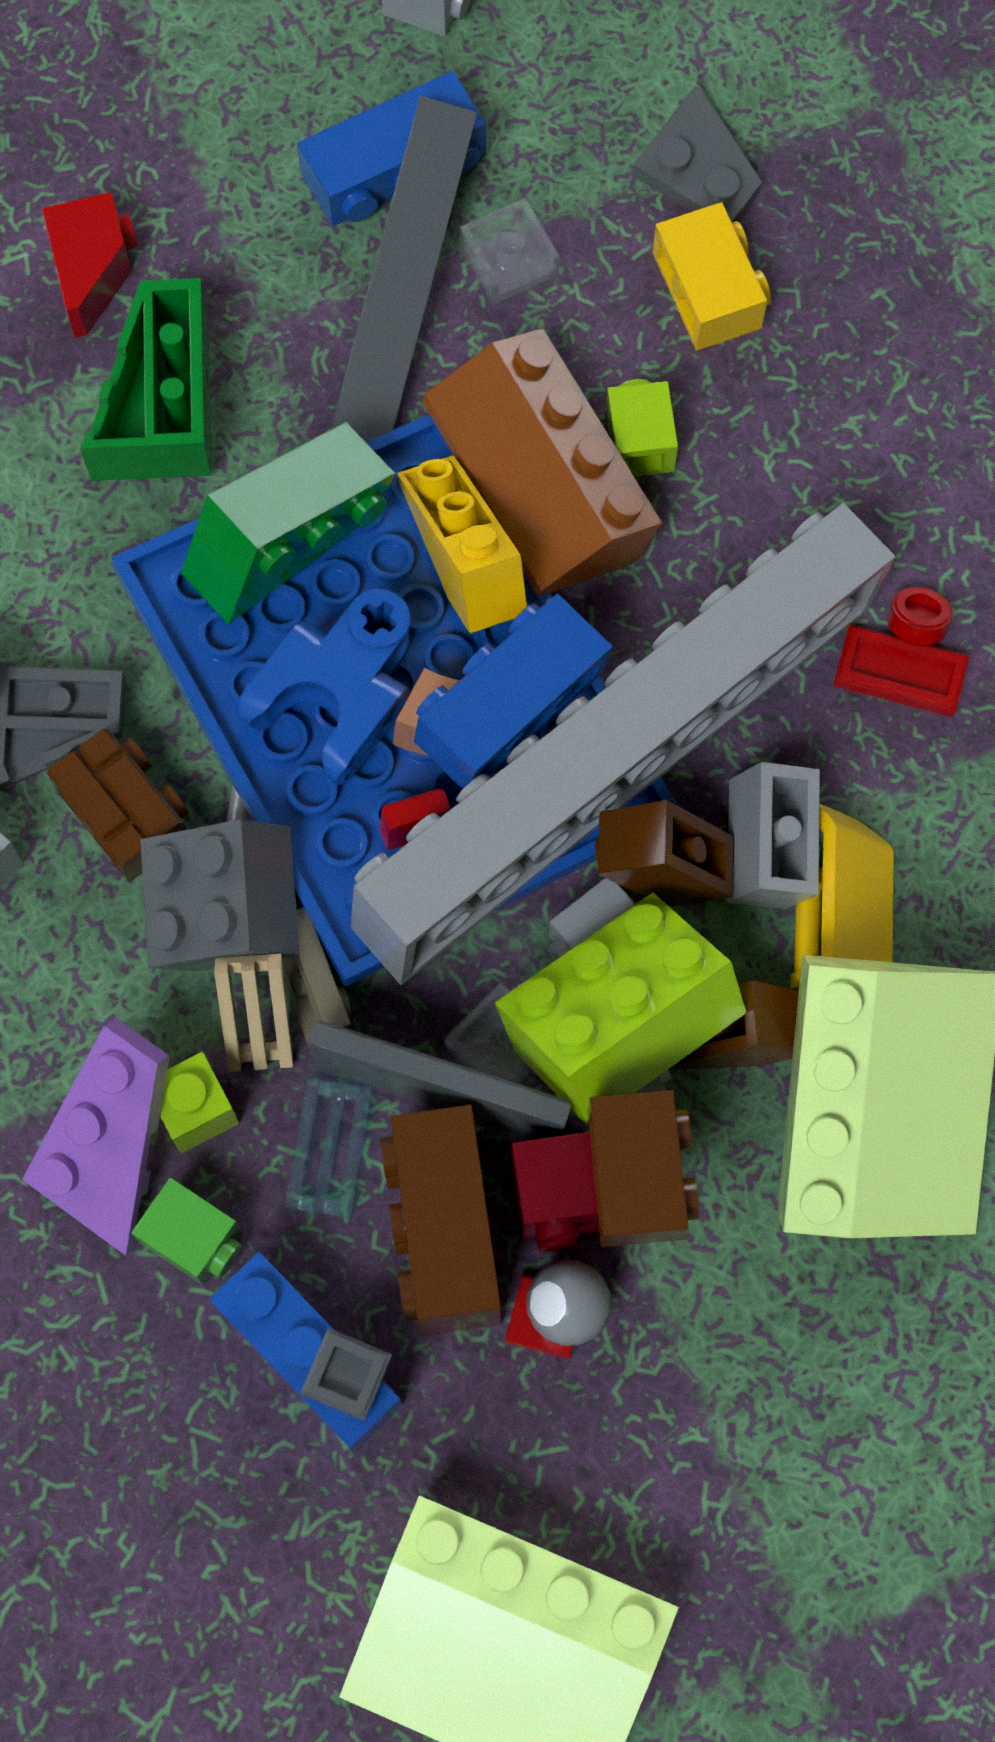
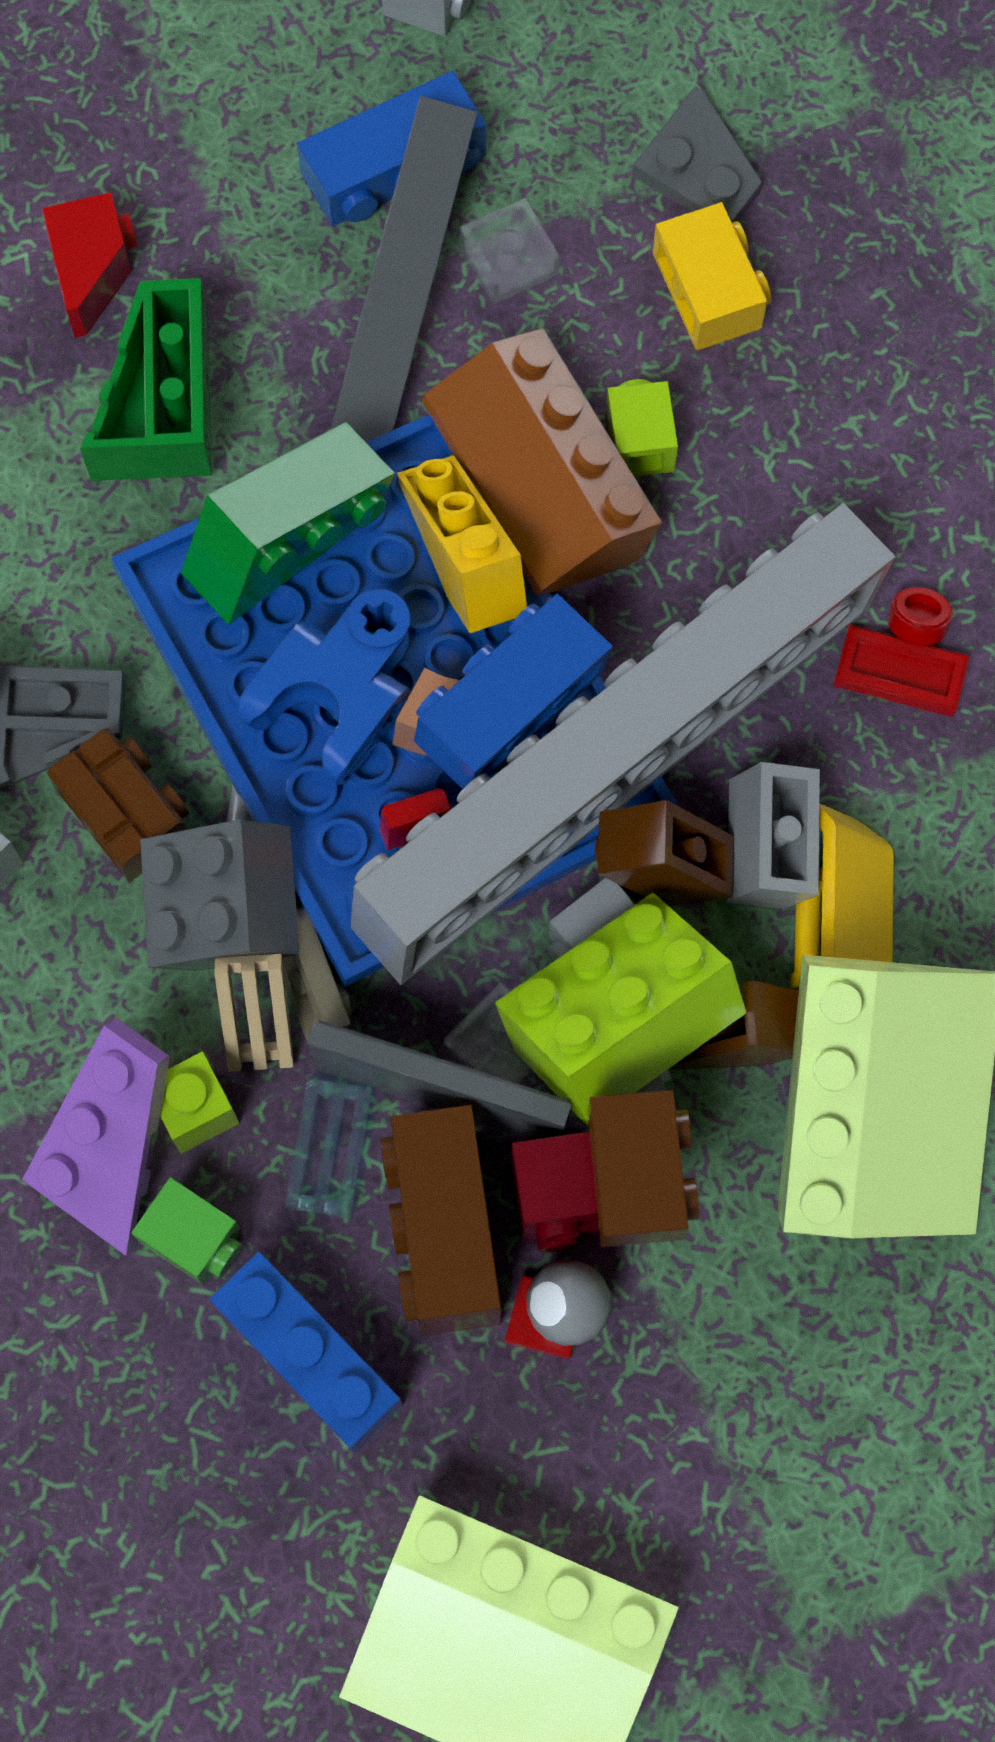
dark grey tile [300,1328,393,1422] -> none

